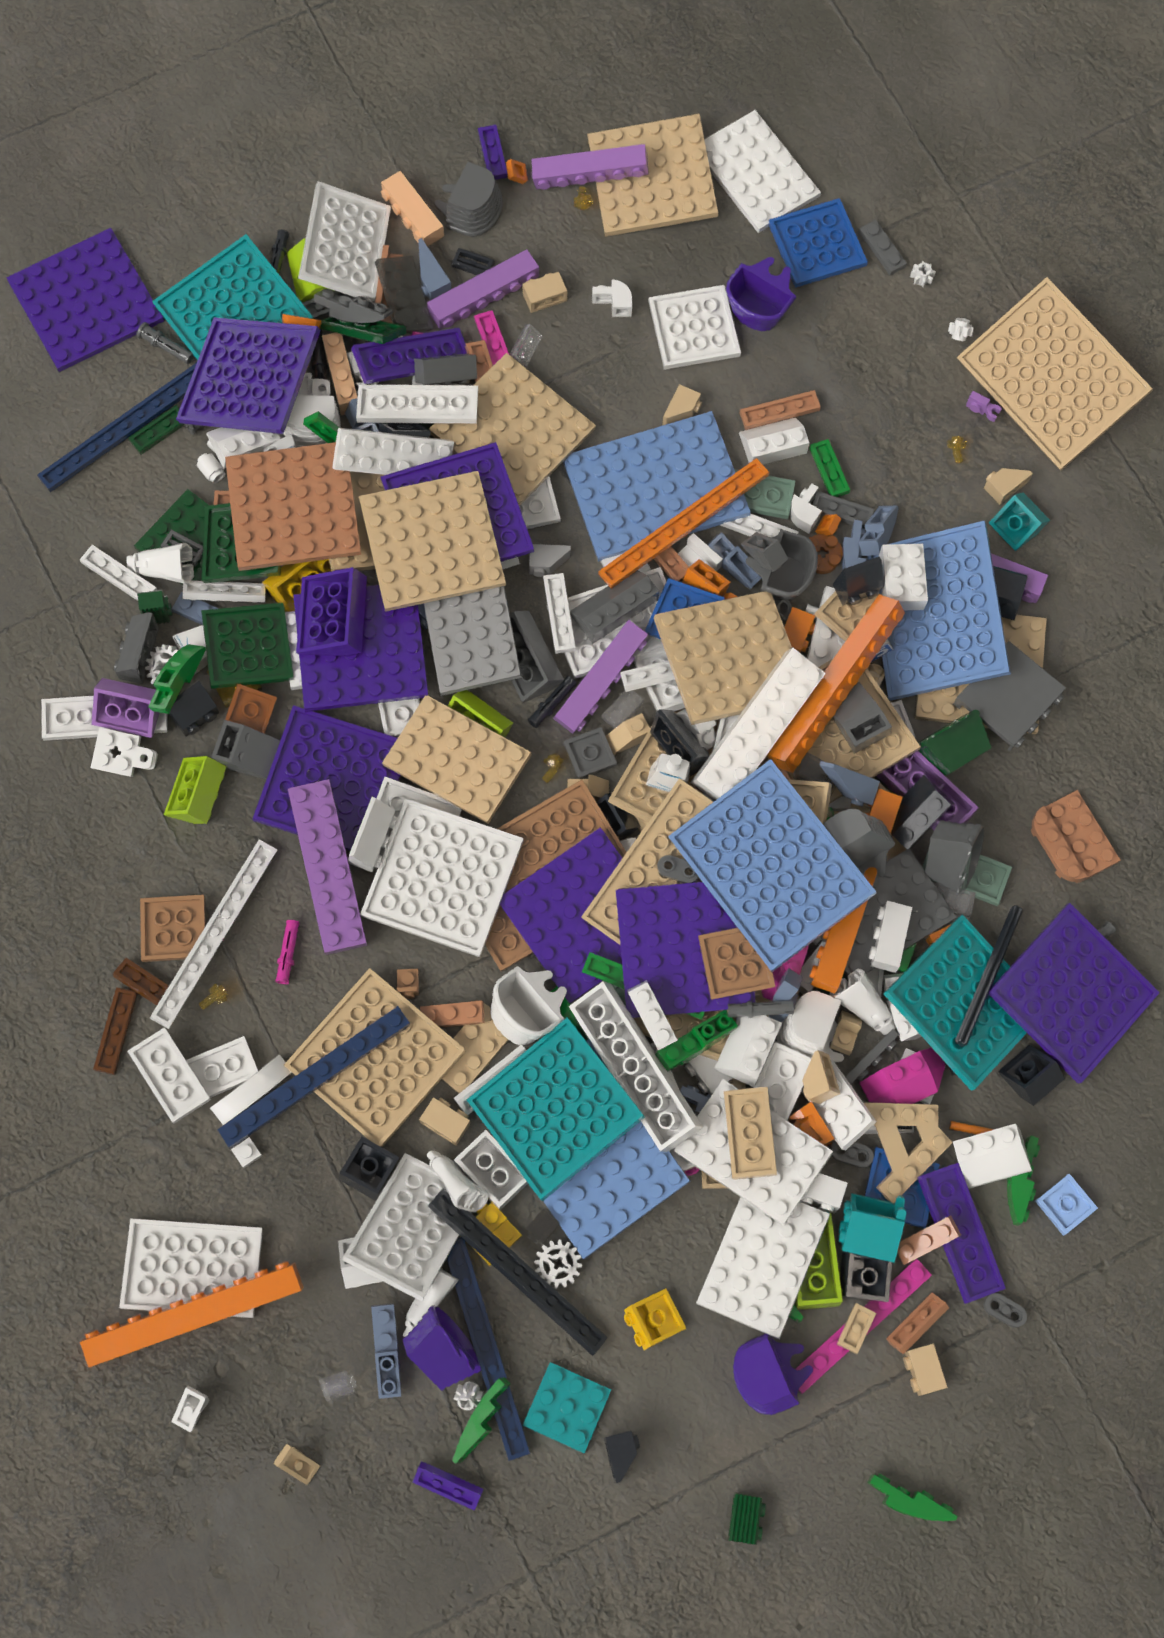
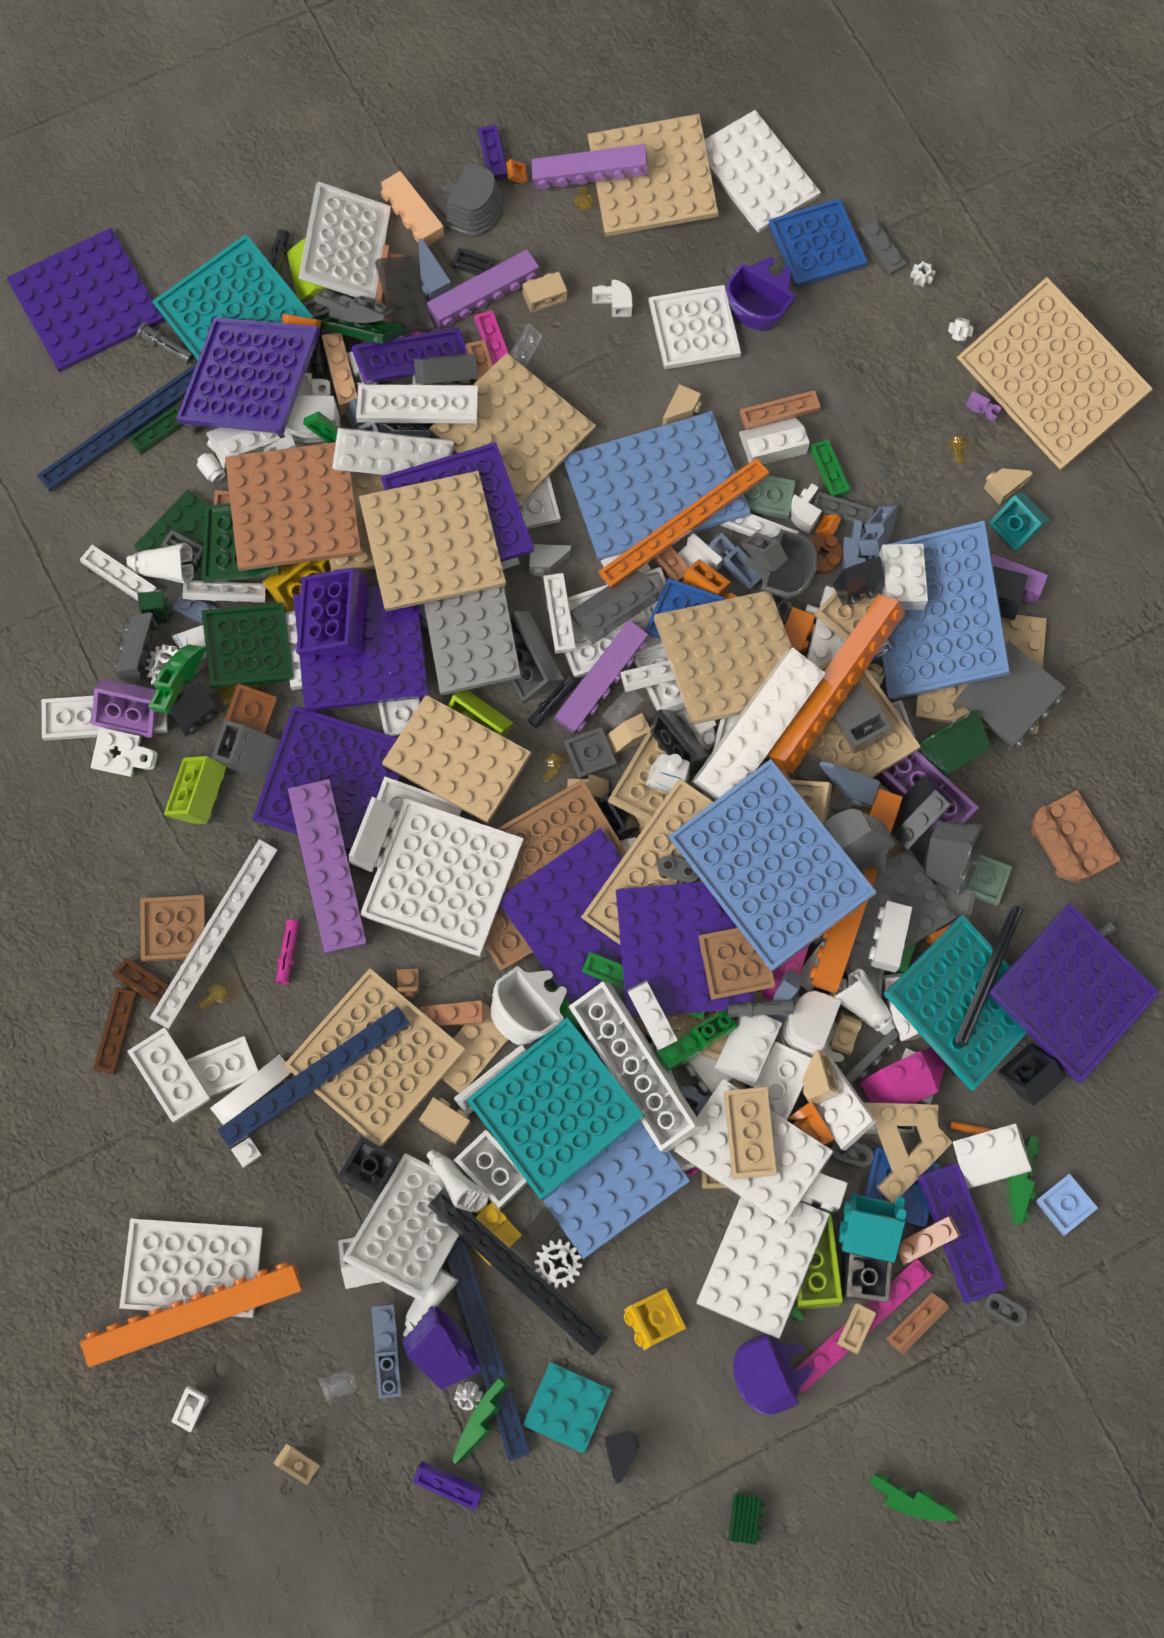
tan brick [903,1344,947,1396] -> none

